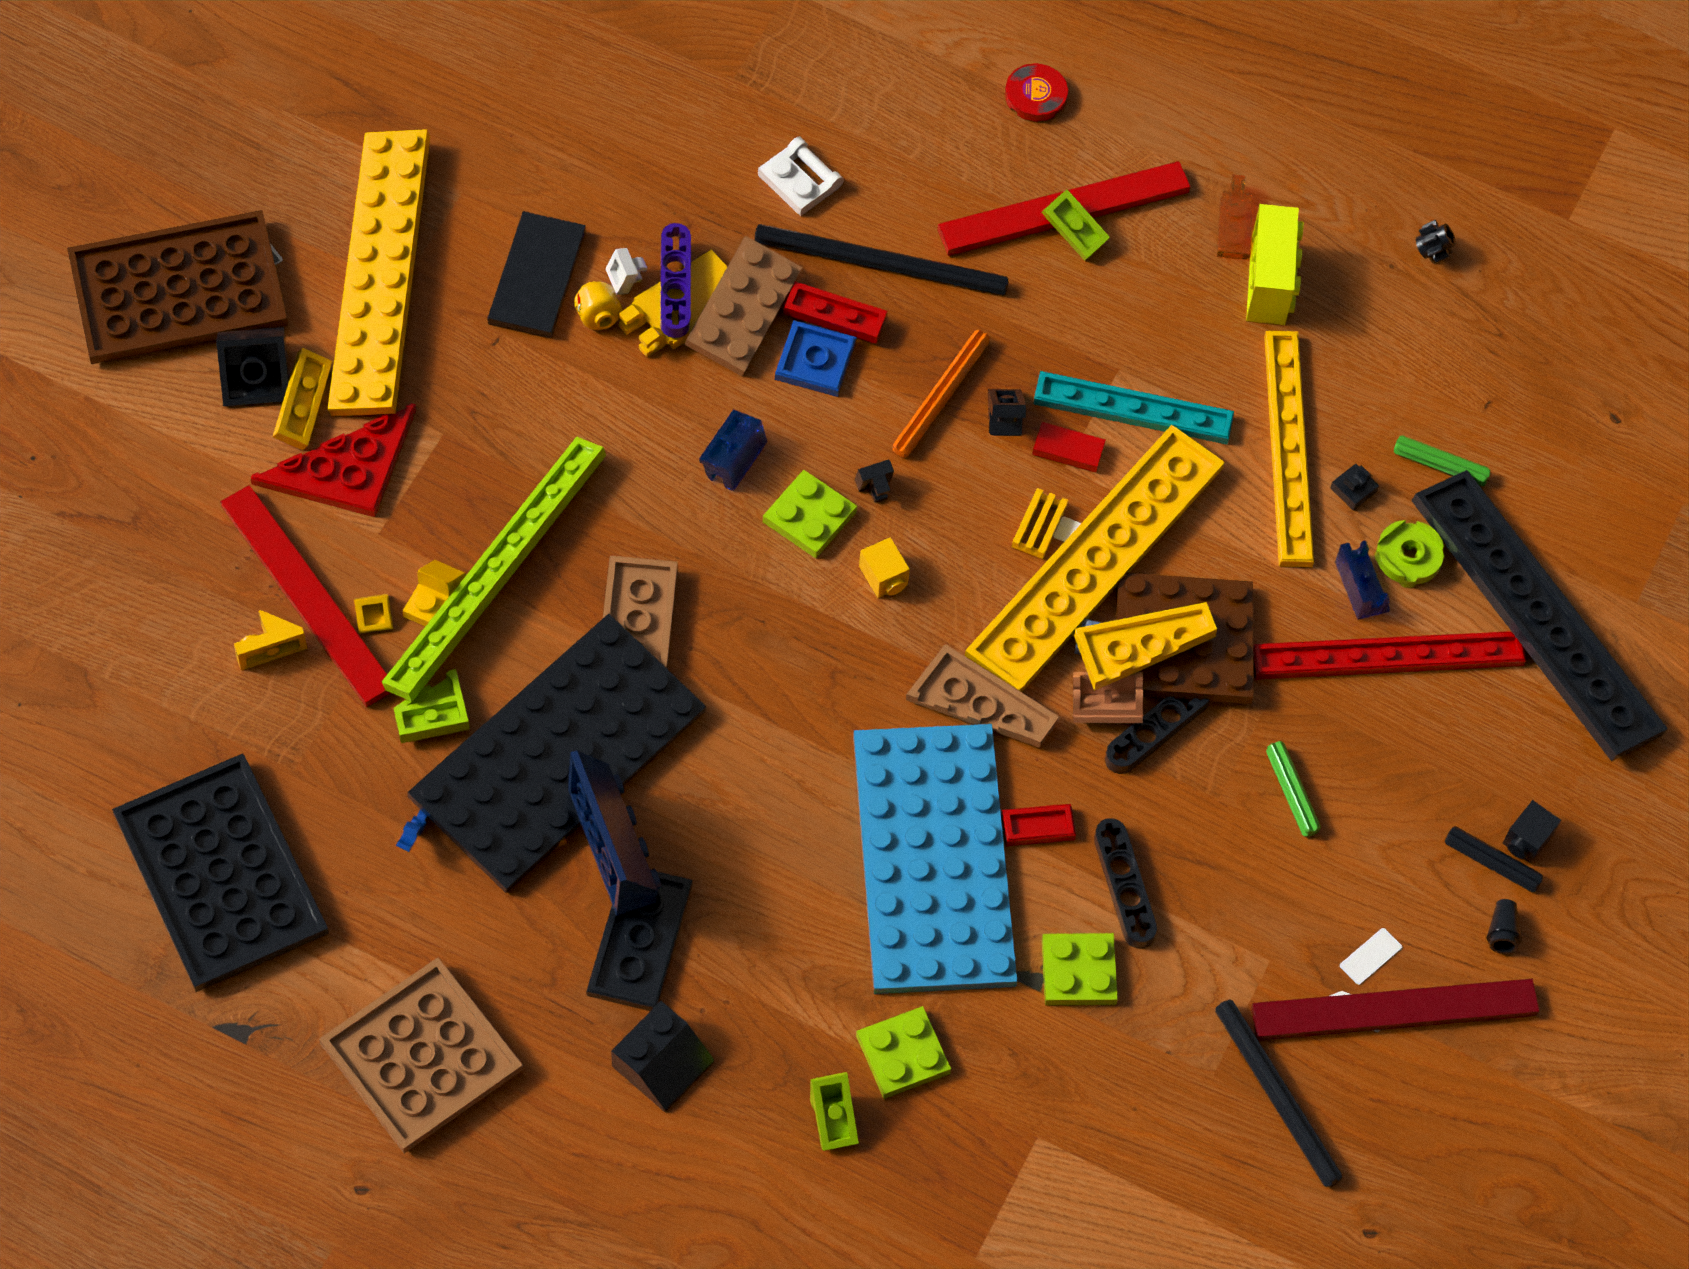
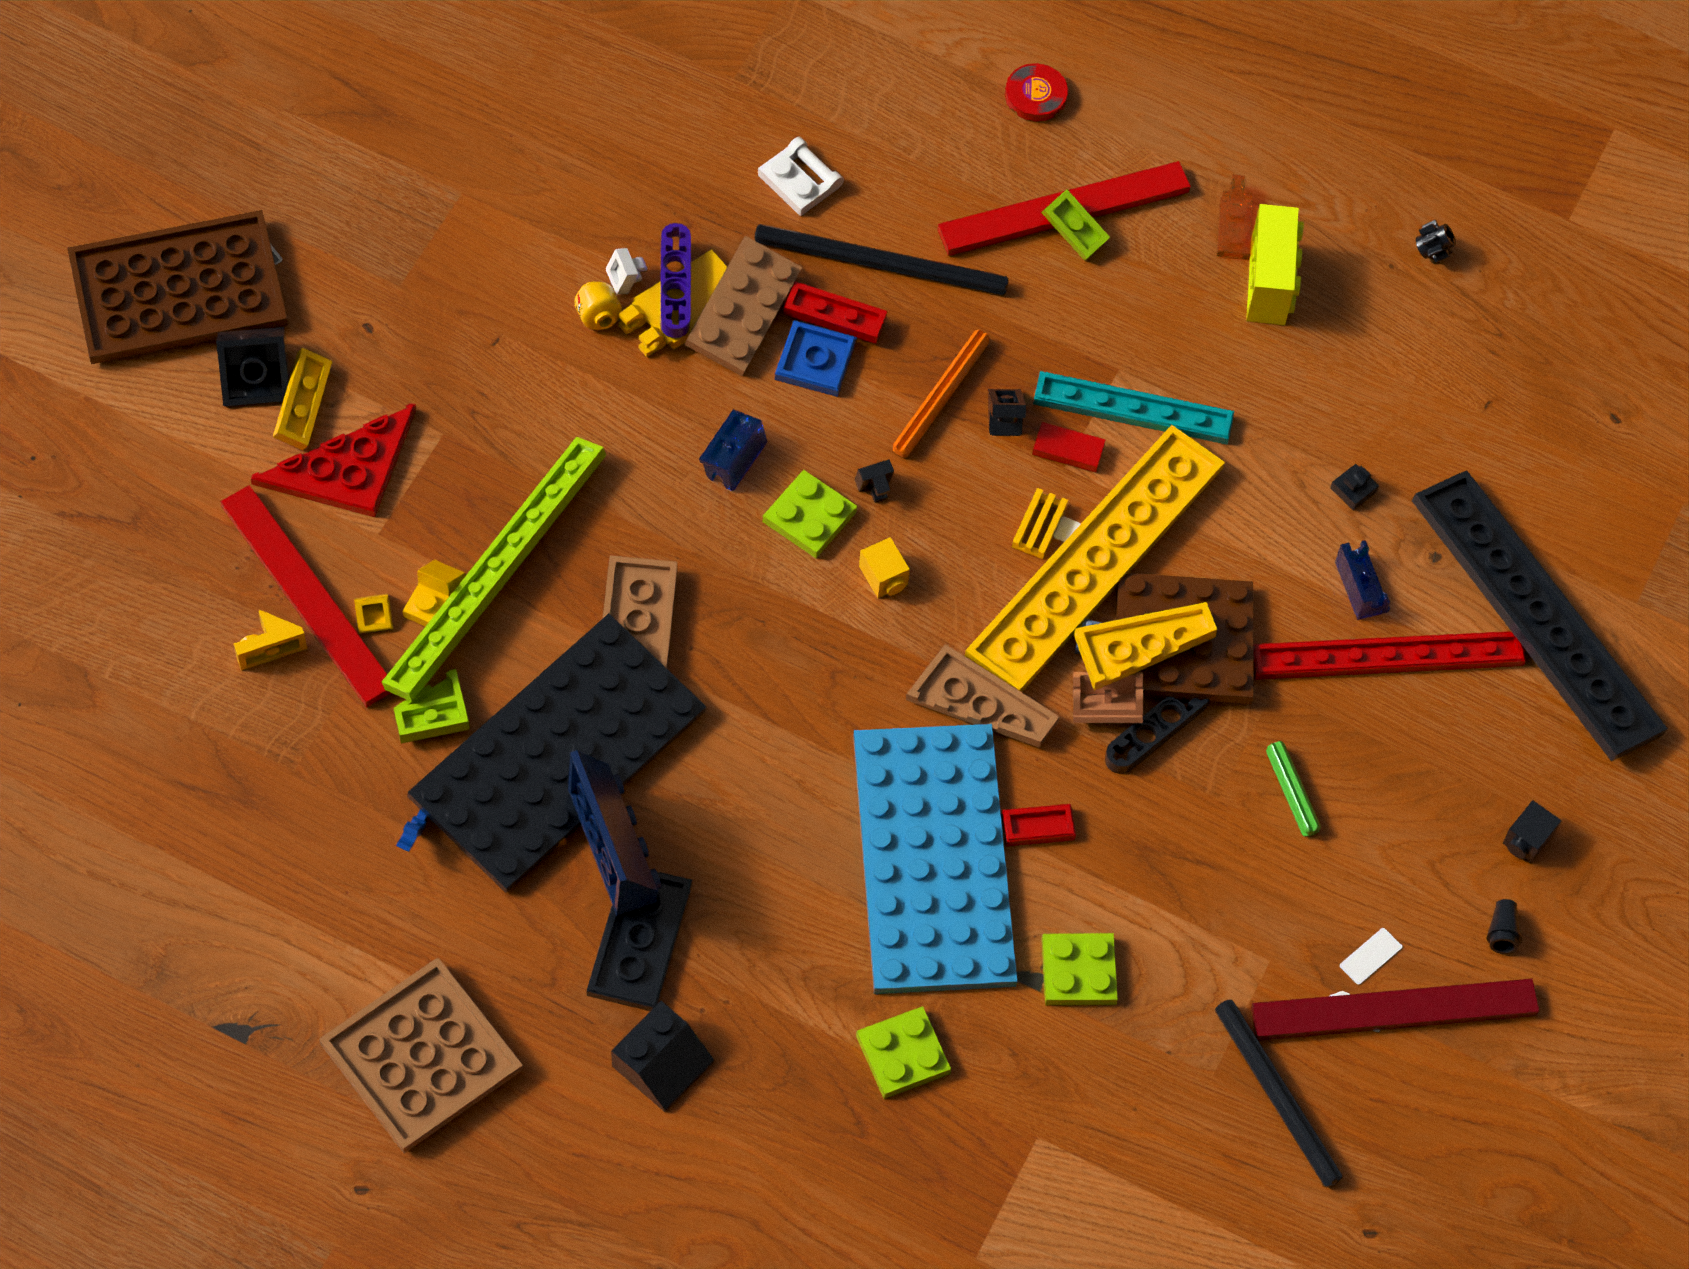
black plate [112,753,329,992] -> none
yellow plate [327,129,430,416] -> none
black tile [487,211,586,338] -> none
lime slope [810,1072,859,1151] -> none
black beam [1094,818,1157,949] -> none
yellow tile [1264,331,1314,567] -> none
lime plate [1375,520,1444,588] -> none
bright green axle [1394,435,1491,486] -> none
black axle [1445,826,1543,892] -> none

